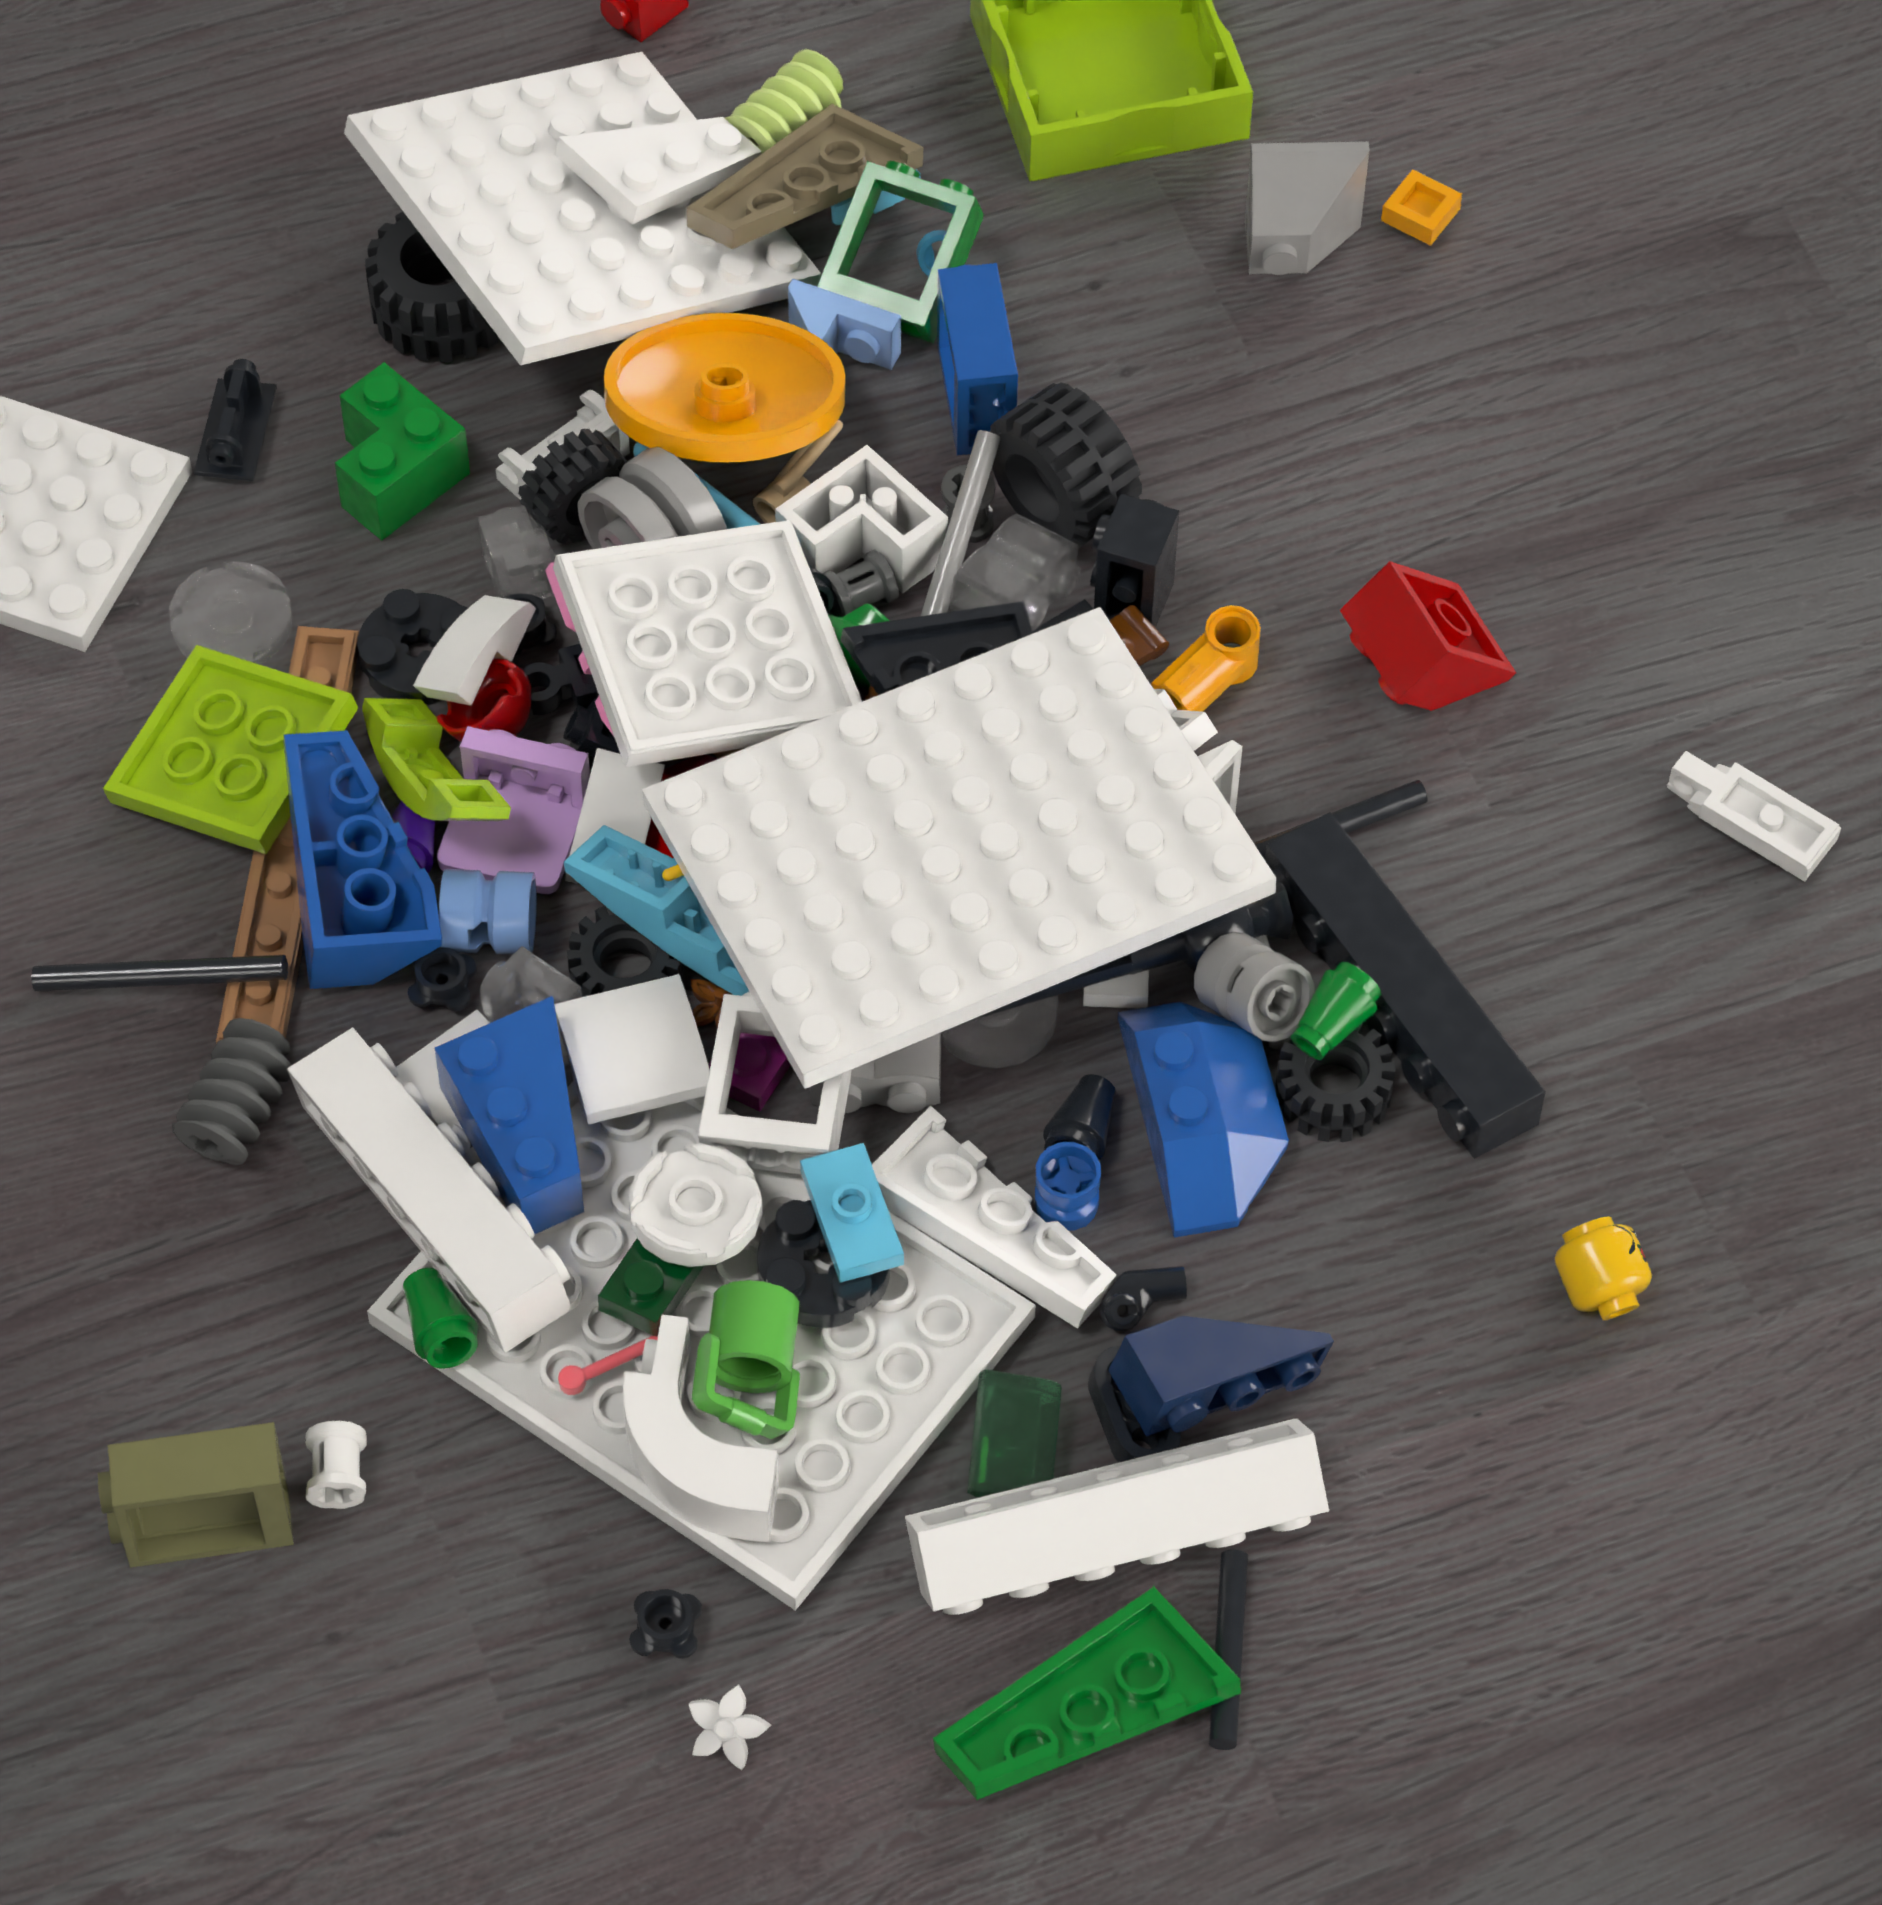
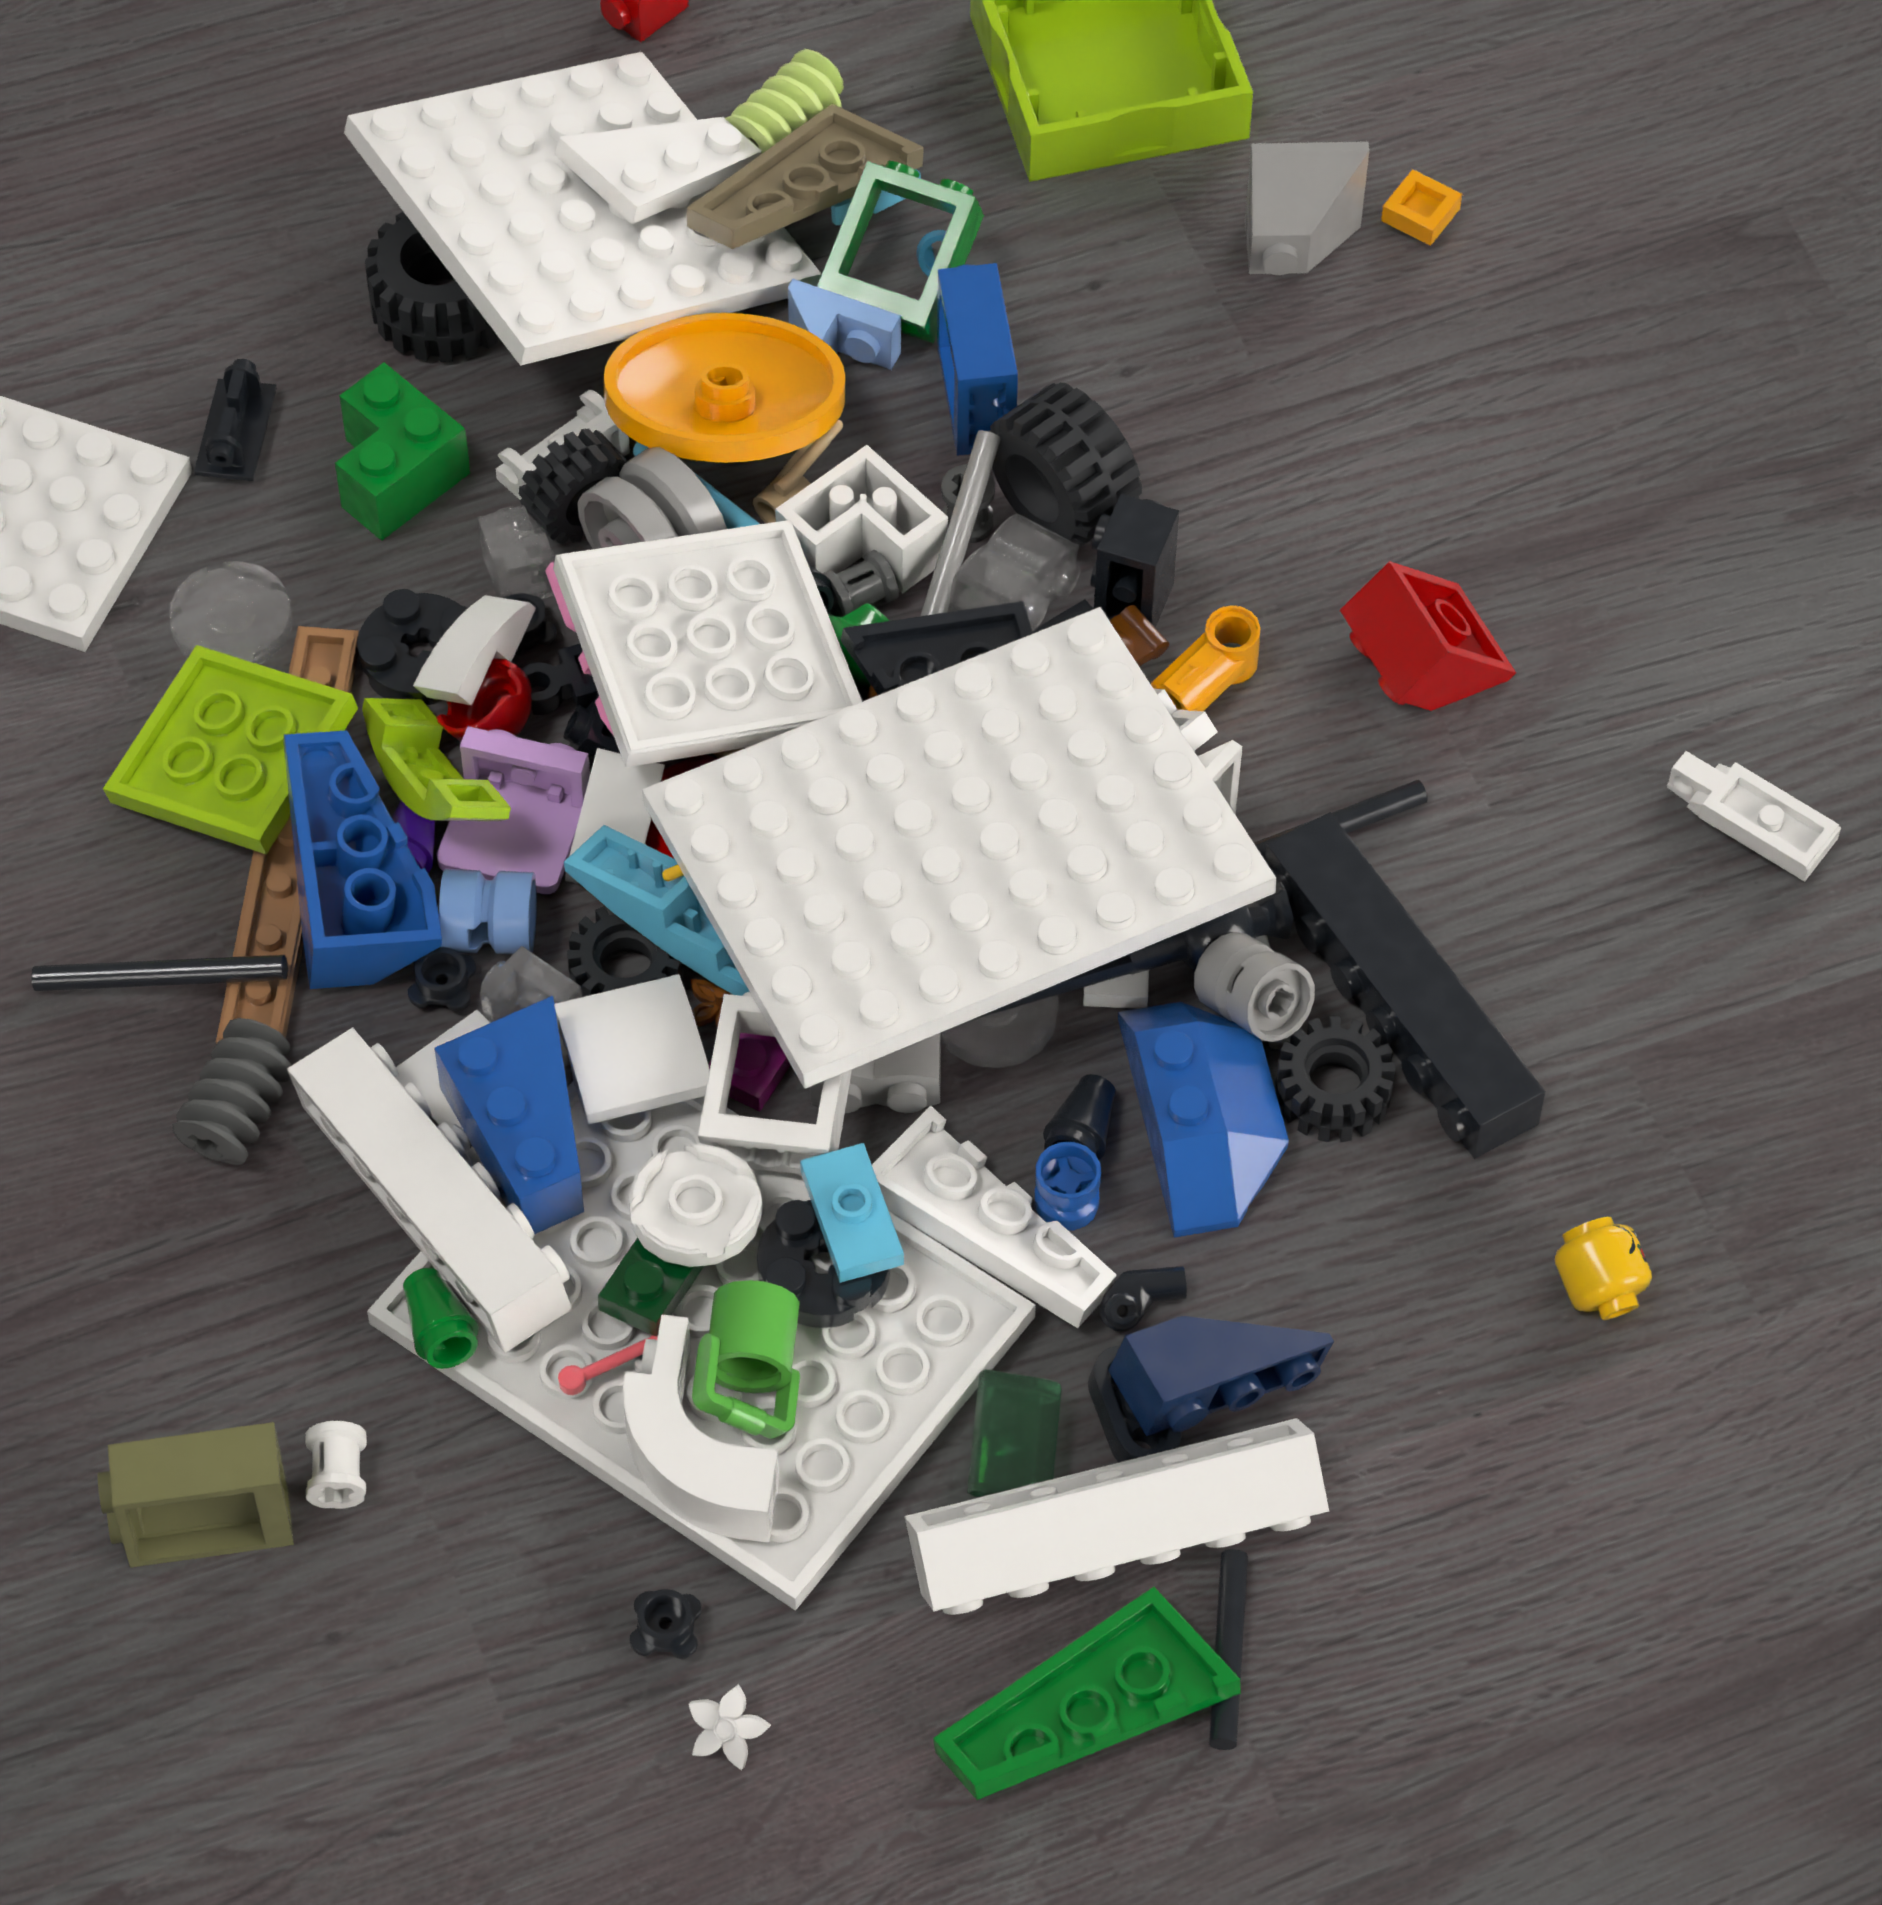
green cone [1291,962,1381,1060] -> none

